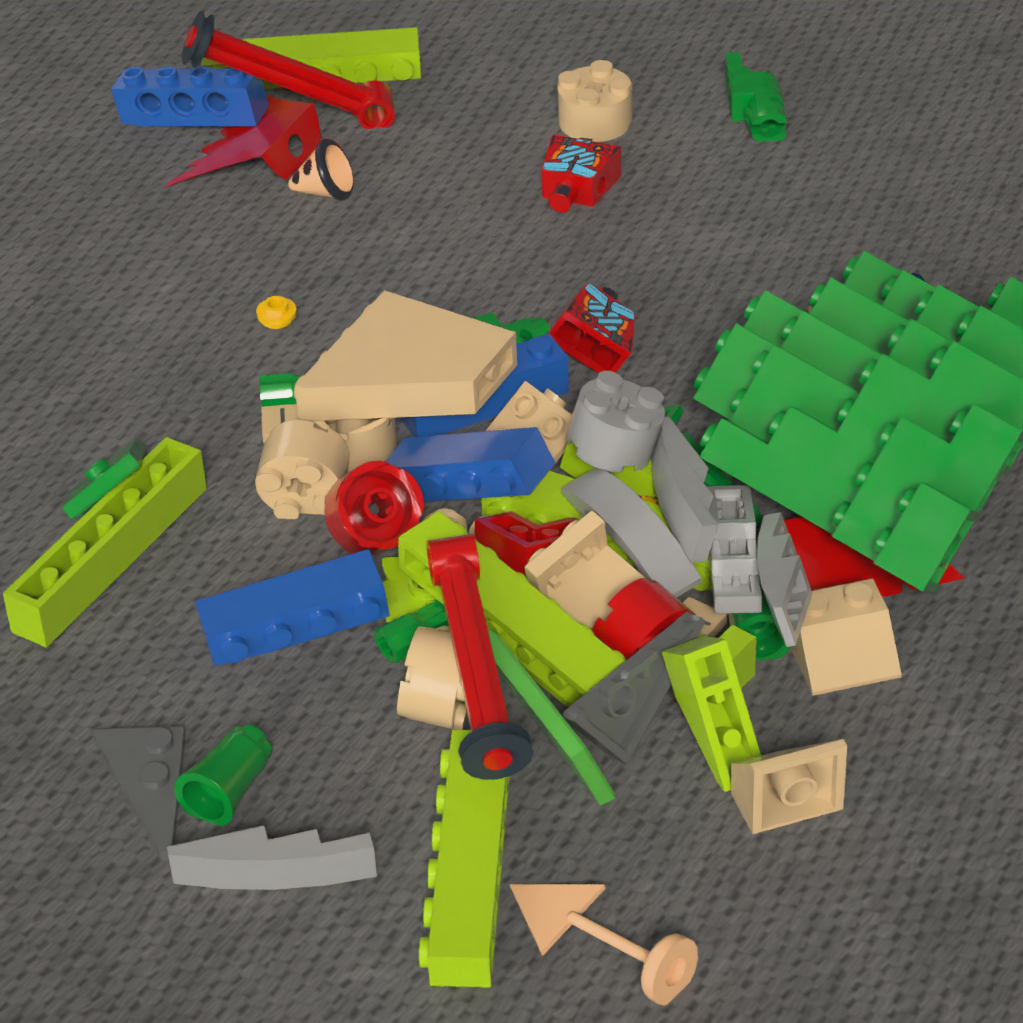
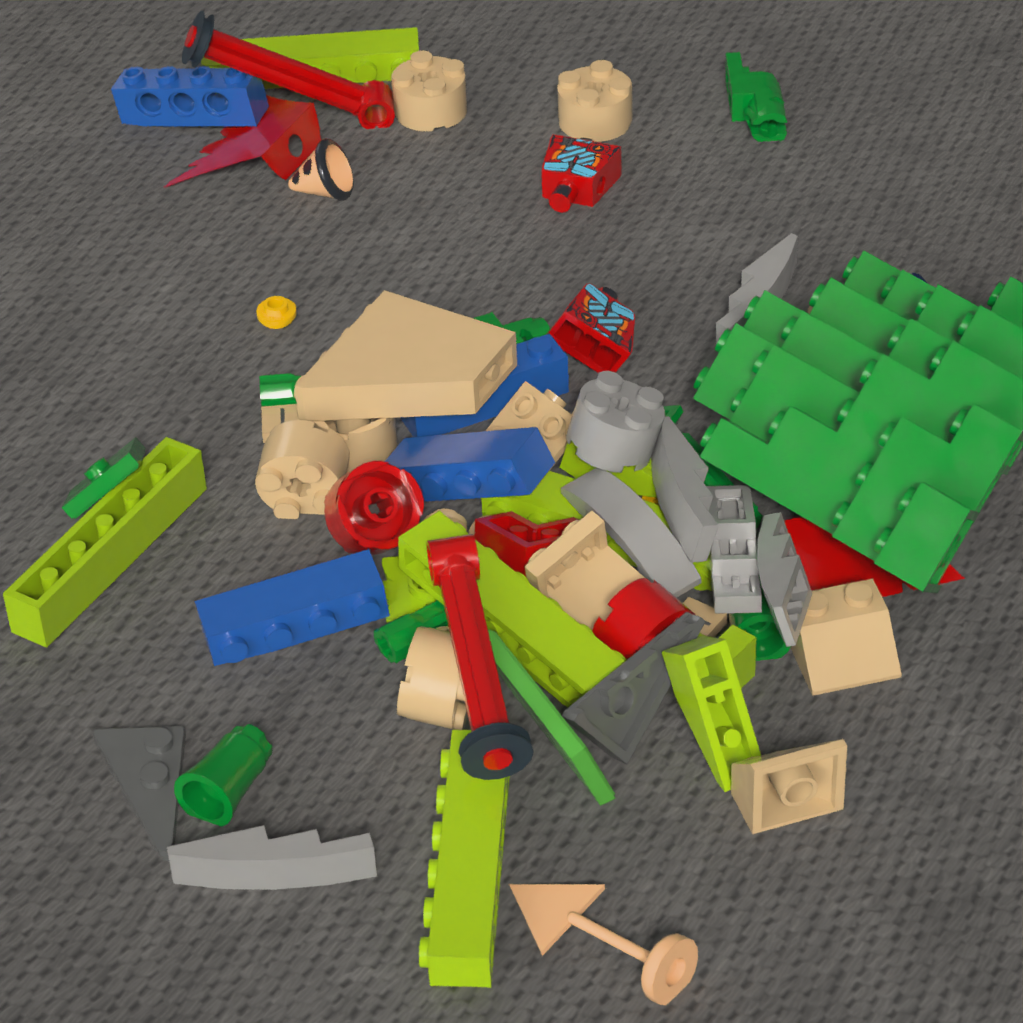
none -> tan brick [391,51,467,131]
none -> light grey slope [716,233,798,344]

